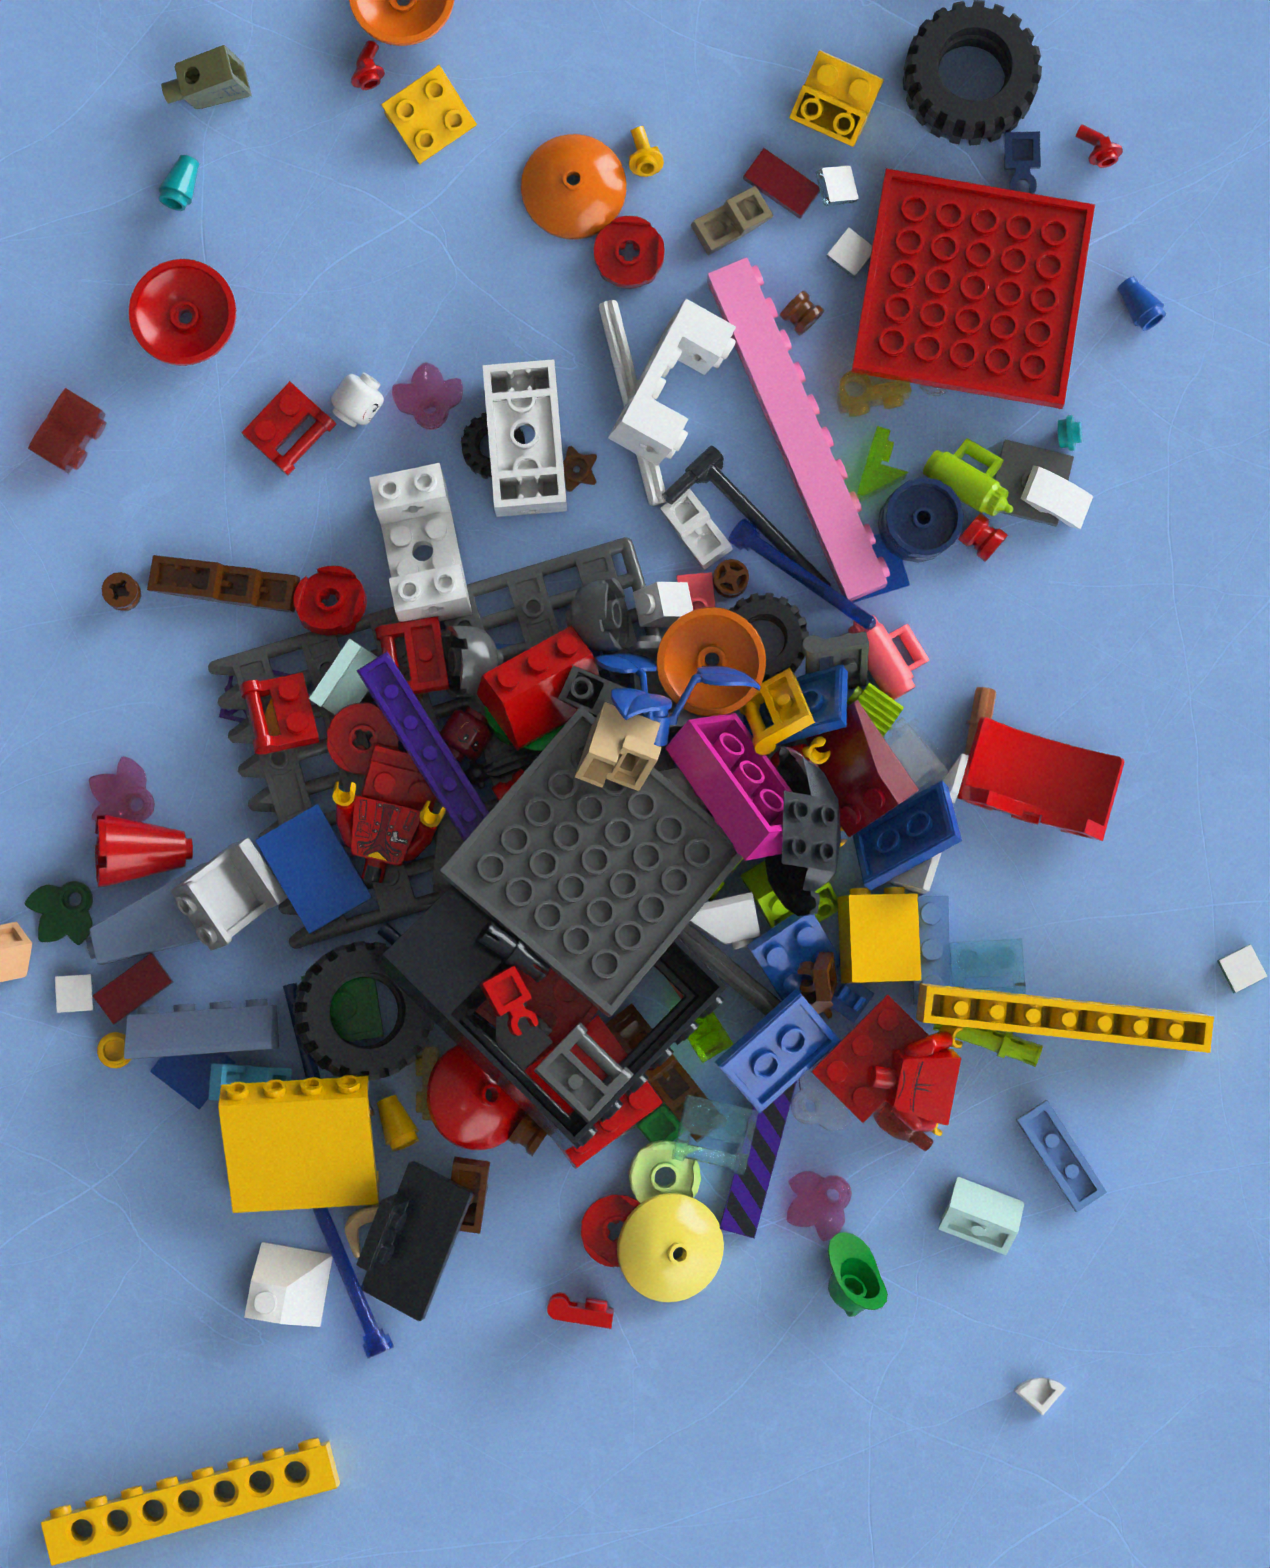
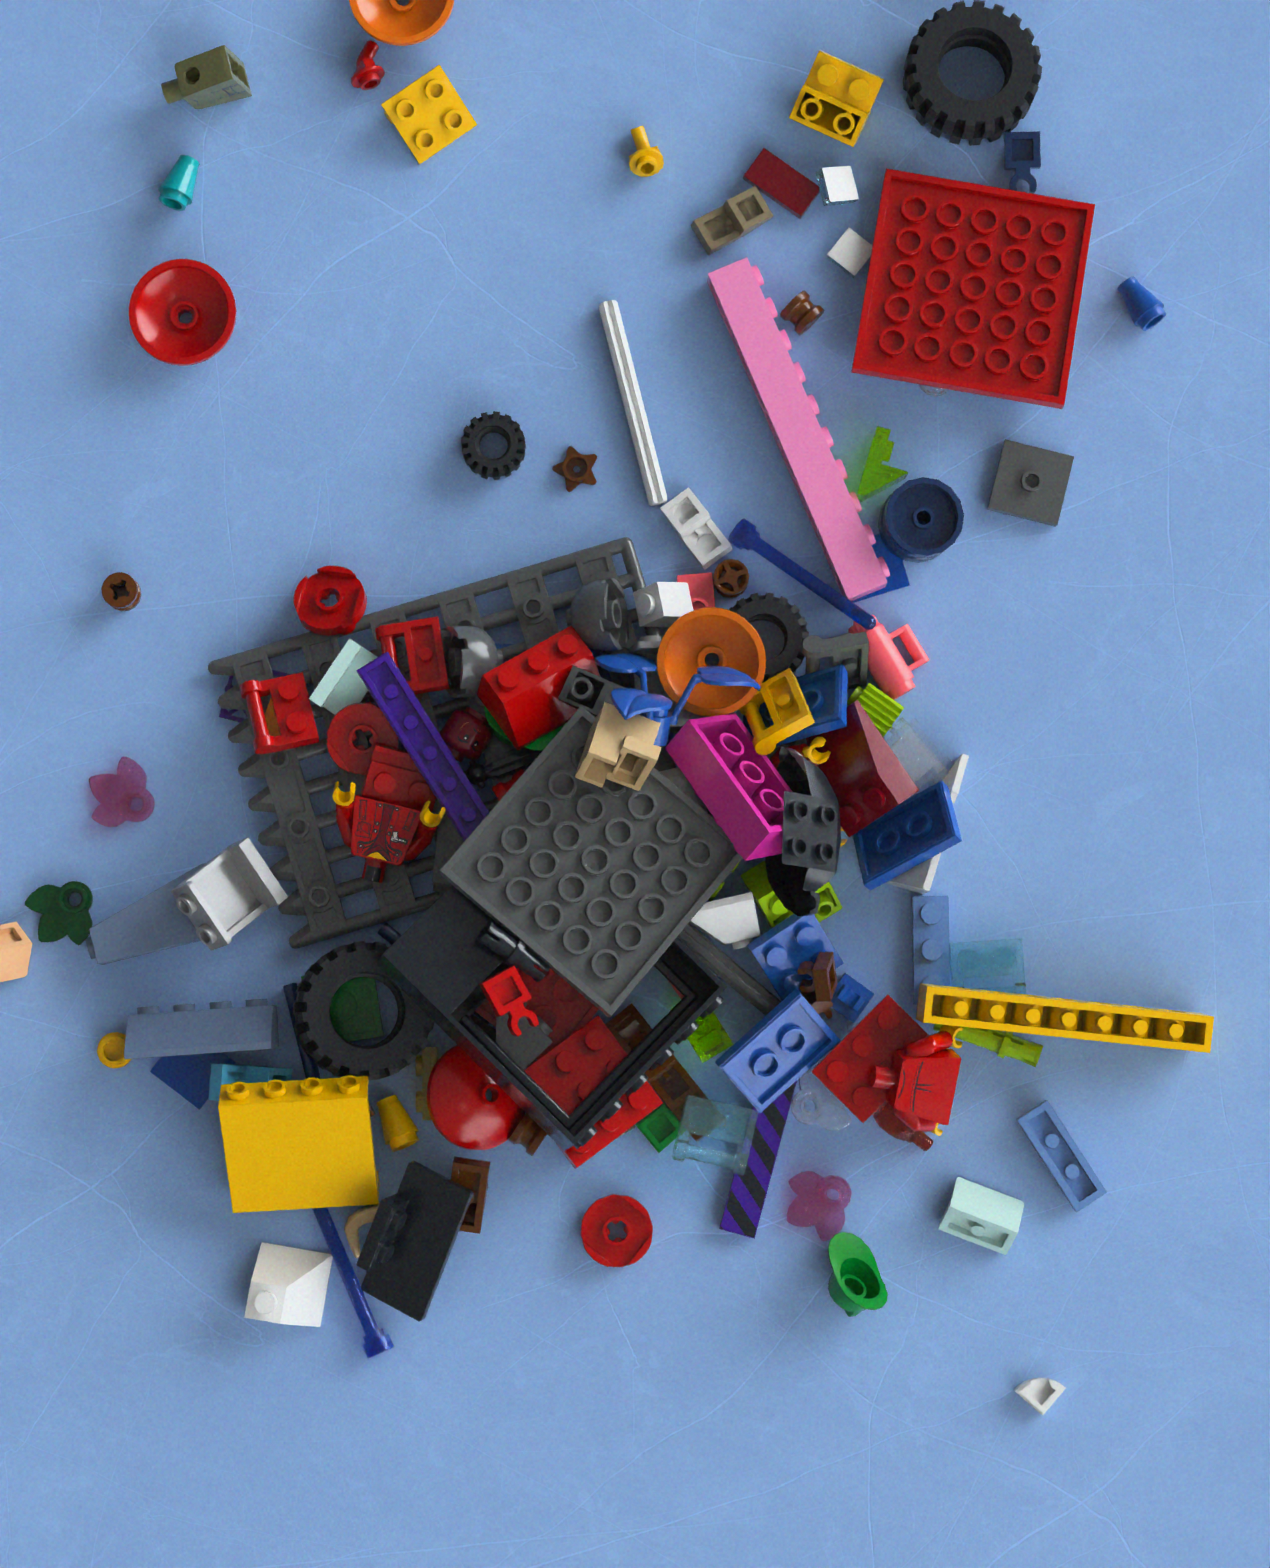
clear red brick [28,388,107,474] -> none
yellow brick [41,1437,340,1566] -> none
white tile [55,974,95,1013] -> none
dark red tile [92,953,173,1025] -> none
red cone [95,814,193,887] -> none
reddish brown slope [147,555,300,613] -> none
red plate [241,381,337,476] -> none
blue tile [255,804,373,934] -> none
white head [331,372,384,428] -> none
white plate [369,463,472,622] -> none
clear pink plate [392,362,463,430] -> none
white plate [482,359,567,517] -> none
orange dish [521,134,626,239] -> none
dark grey plate [534,1022,634,1123] -> none
red plate [547,1292,614,1329] -> none
red plate [594,216,665,289] -> none
white plate [608,299,736,466] -> none
light yellow dish [617,1193,724,1302] -> none
yellowish green tile [628,1140,701,1203] -> none
black bar [662,446,832,595] -> none
clear yellow plate [837,371,912,417] -> none
yellow brick [837,887,921,984] -> none
lime piece [923,438,1013,516] -> none
red panel [957,717,1124,841] -> none
red wheel [958,513,1008,562] -> none
nougat axle [963,687,996,755] -> none
white slope [1021,465,1093,529] -> none
teal plate [1058,415,1082,451] -> none
red plate [1075,124,1123,168] -> none
white tile [1217,944,1267,993] -> none

